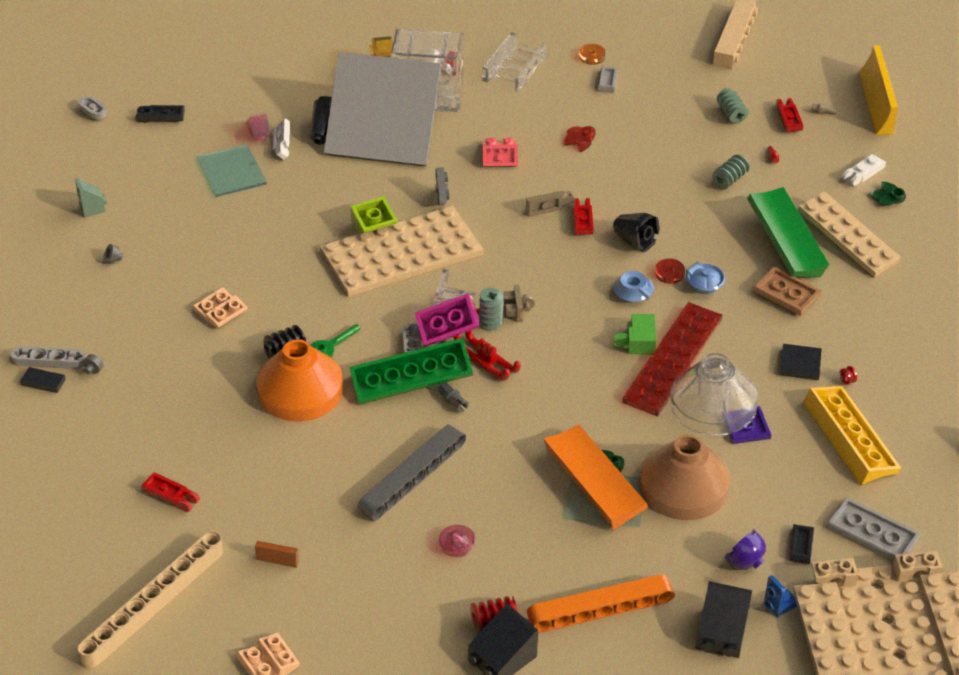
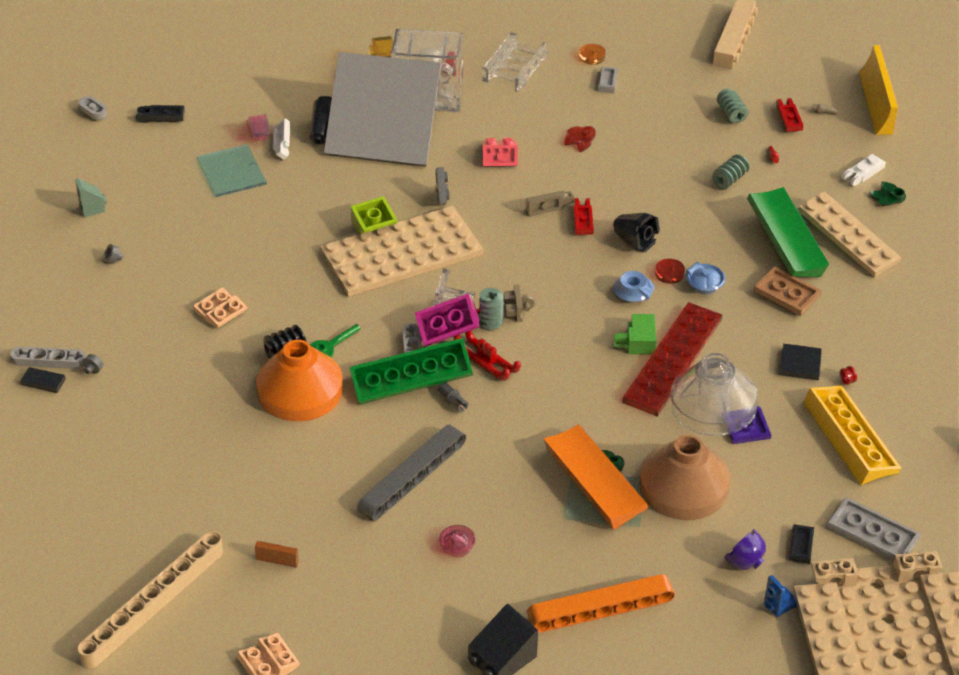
red hinge [141,472,200,512] -> none
red piece [470,596,518,630] -> none
black slope [696,581,752,658] -> none

